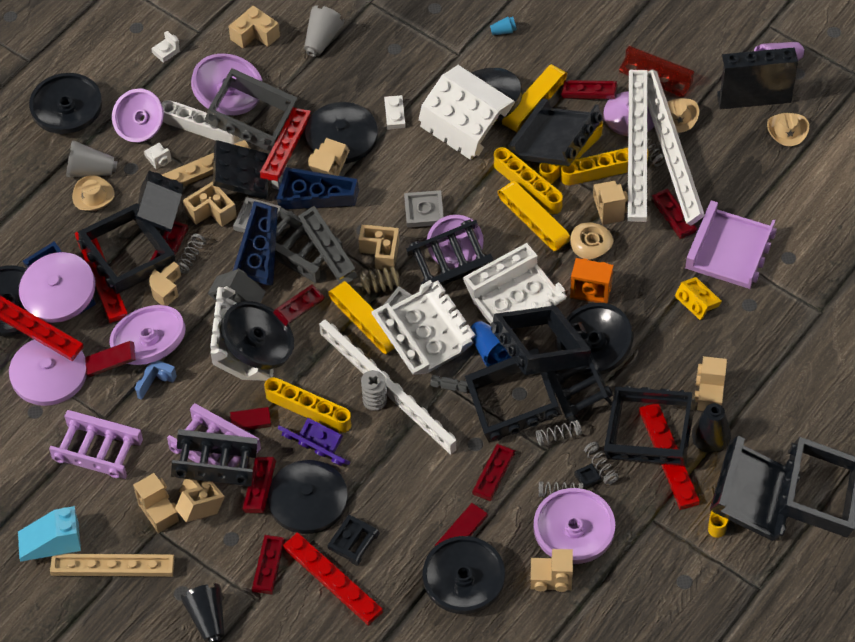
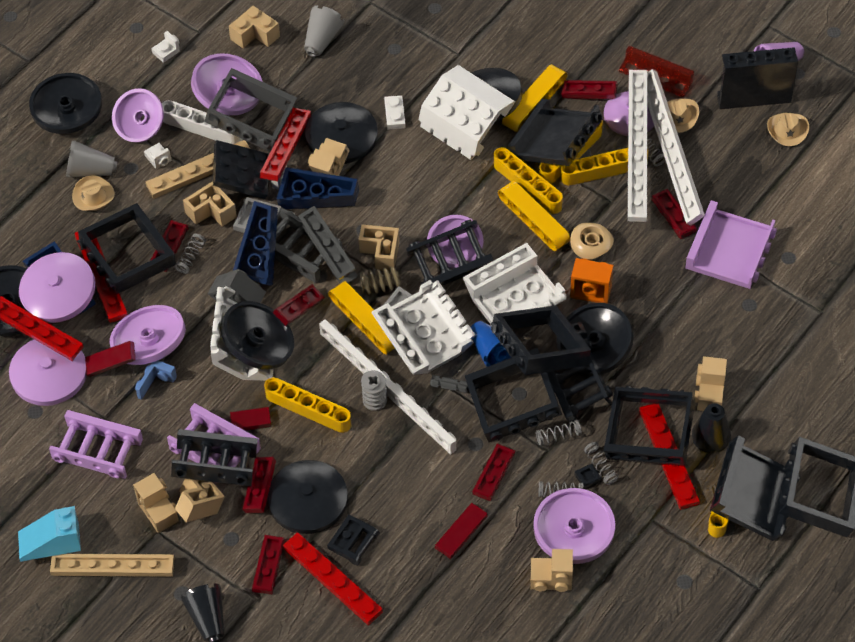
black slope [136,170,183,232] -> none
tan brick [149,262,181,306] -> none
dark purple bracket [278,418,350,466] -> none
light grey plate [404,190,444,228] -> none
black dish [423,536,505,614] -> none
dark azure cone [490,16,517,35] -> none
tan brick [593,181,628,225] -> none
yellow bracket [675,277,722,320] -> none

